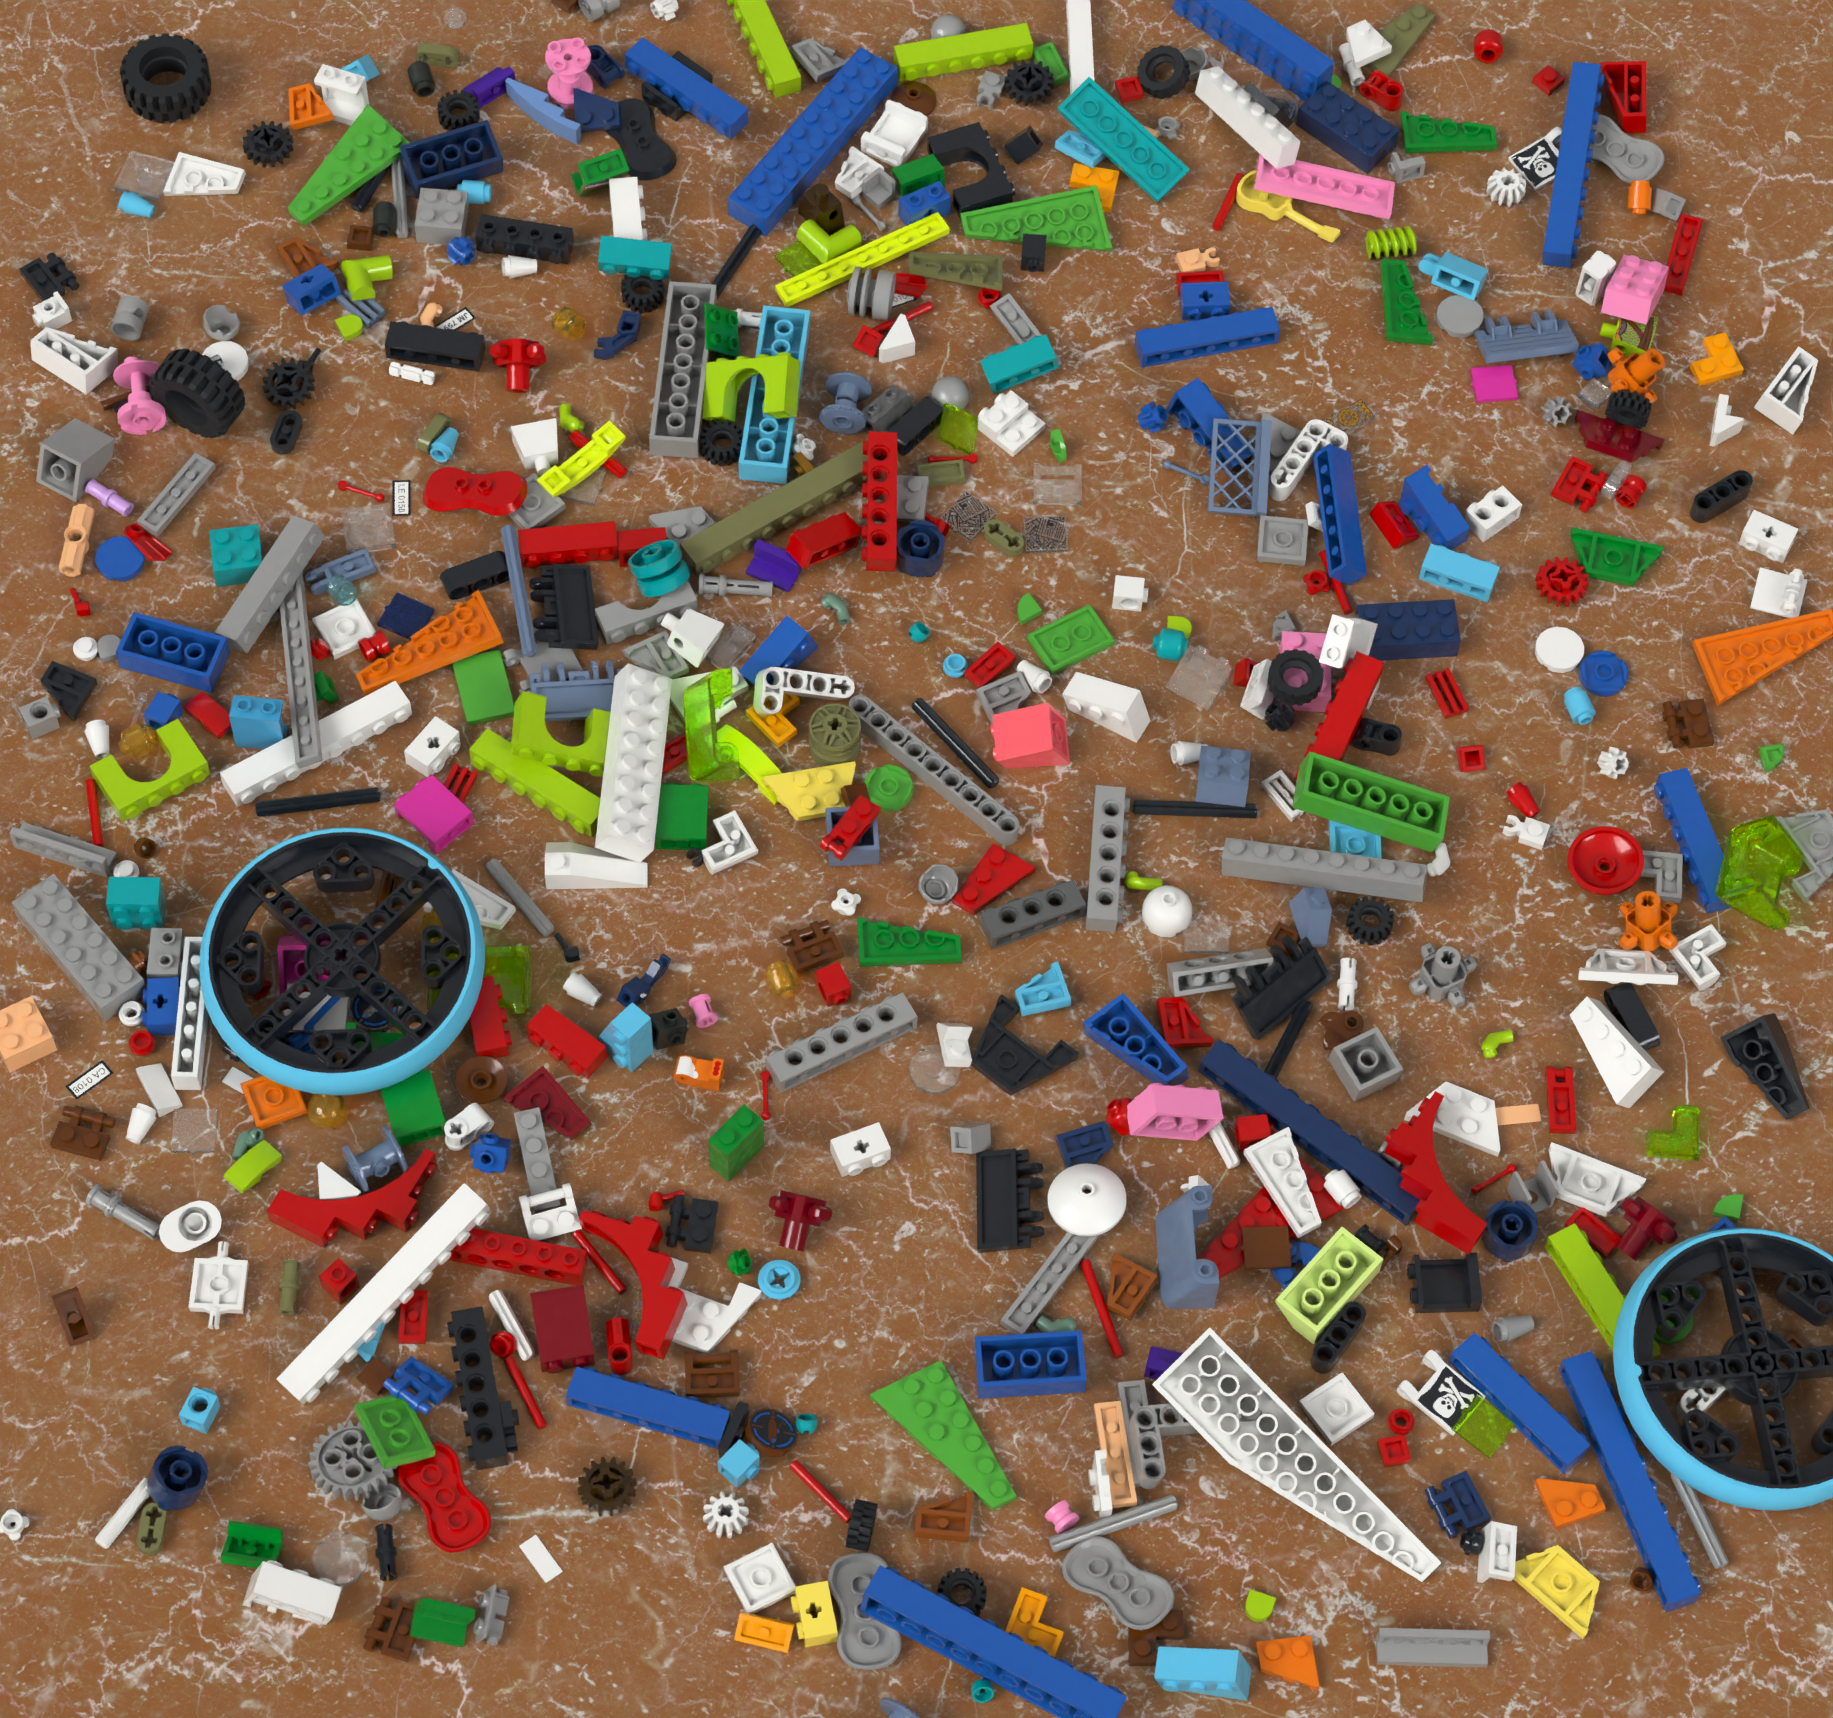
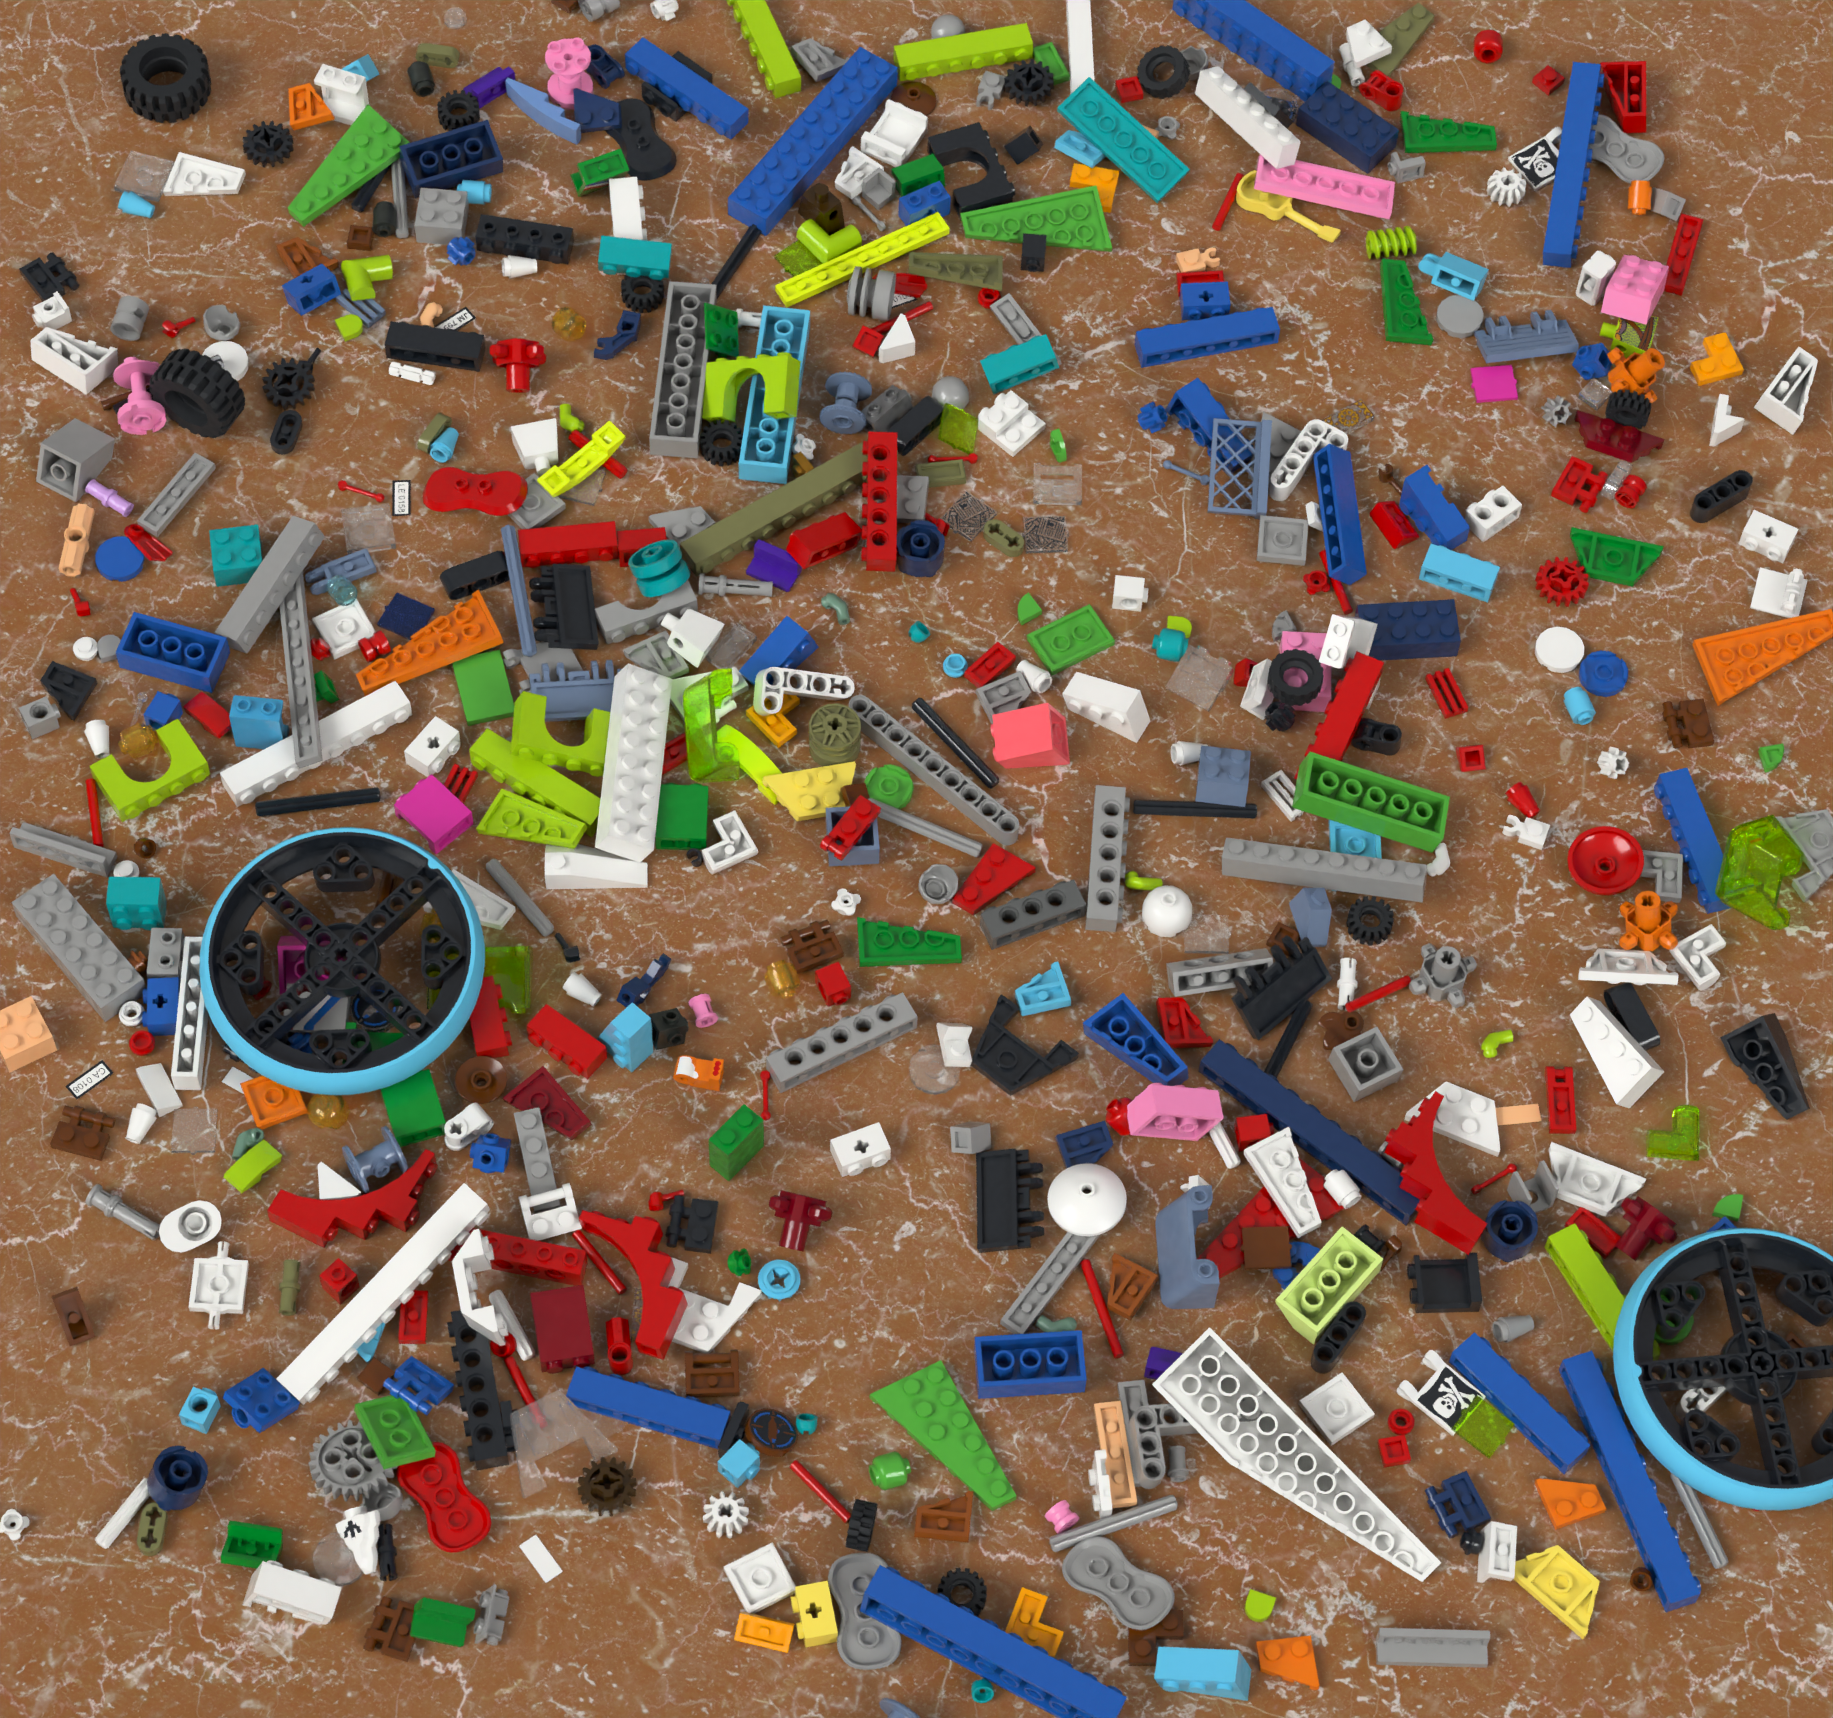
none -> red hand [162,317,195,338]
none -> blue plate [223,1368,300,1433]
none -> white rock [336,1506,381,1575]
none -> white slope [452,1229,509,1346]
none -> lime wing [476,788,587,849]
none -> clear wing [510,1390,619,1499]
none -> light grey axle [868,798,982,857]
none -> bright green head [869,1451,911,1490]
none -> light grey pin [1167,1446,1189,1482]
none -> red bar [1345,975,1411,1013]
none -> reddish brown hand [1379,464,1402,496]

